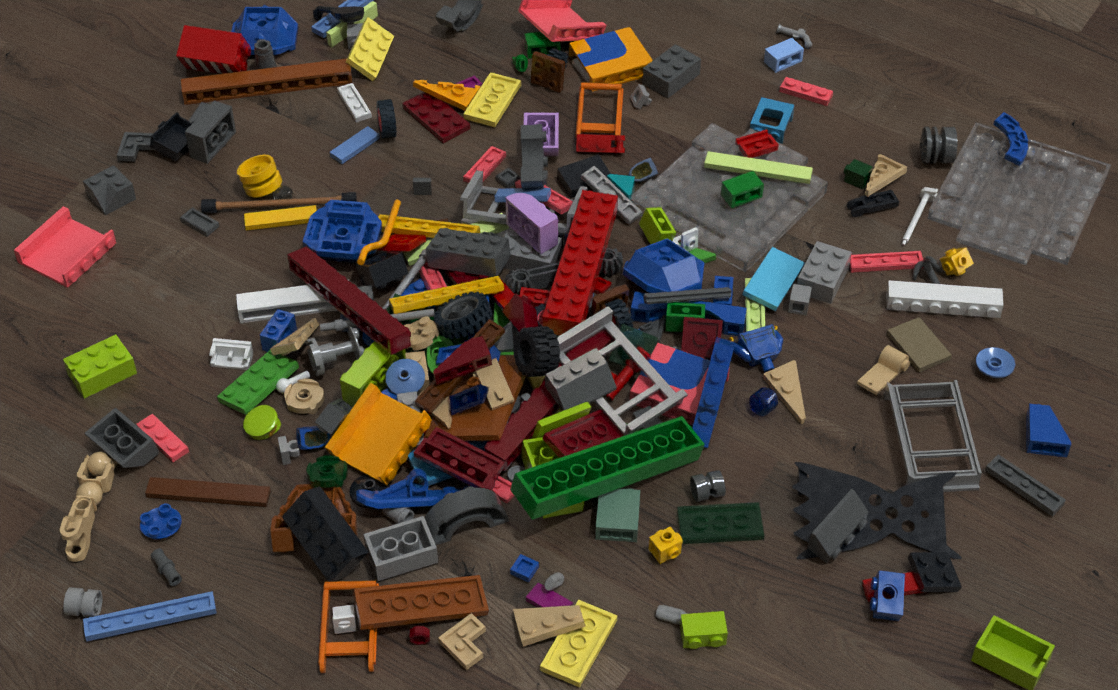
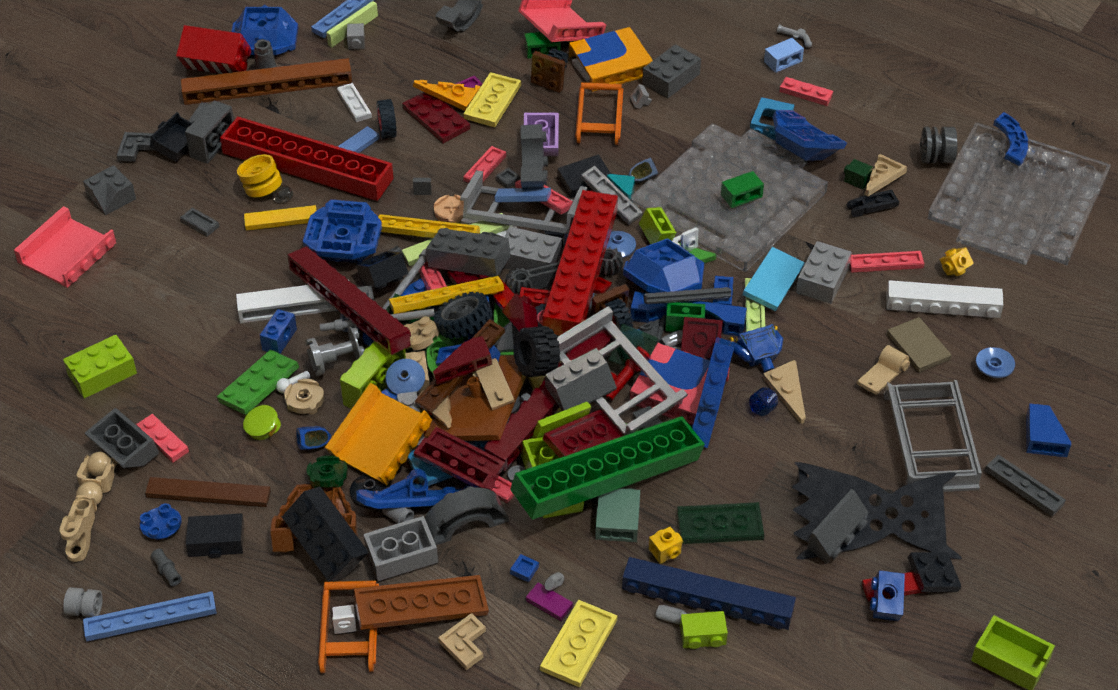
medium nougat hose [201,192,357,214] -> none
white hinge [209,338,254,370] -> none
tan wing [270,318,319,356] -> none
light grey tile [278,436,300,465] -> none
black piece [313,6,365,24] -> none
dark grey slope [315,398,353,434] -> none
light yellow plate [346,17,394,81] -> none
light orange piece [357,199,401,265] -> none
red tile [377,234,426,251] -> none
dark red tile [409,626,430,645] -> none
clear blue slope [450,384,489,415] -> none
lavender brick [505,193,558,254] -> none
green piece [512,54,528,72] -> none
tan wing [513,605,586,646] -> none
red plate [576,134,625,153] -> none
dark grey wheel [690,470,726,502] -> none
yellowish green tile [704,151,813,184] -> none
red plate [735,129,779,158] -> none
light grey brick [788,284,812,316] -> none
white piece [901,187,939,246] -> none
dark grey piece [913,256,942,284] -> none
none -> black container [186,513,244,558]
none -> red brick [220,116,394,201]
none -> light nougat tile [434,195,464,223]
none -> medium blue dish [607,231,636,258]
none -> dark blue brick [622,557,796,630]
none -> light grey piece [661,329,683,347]
none -> blue piece [773,110,847,161]

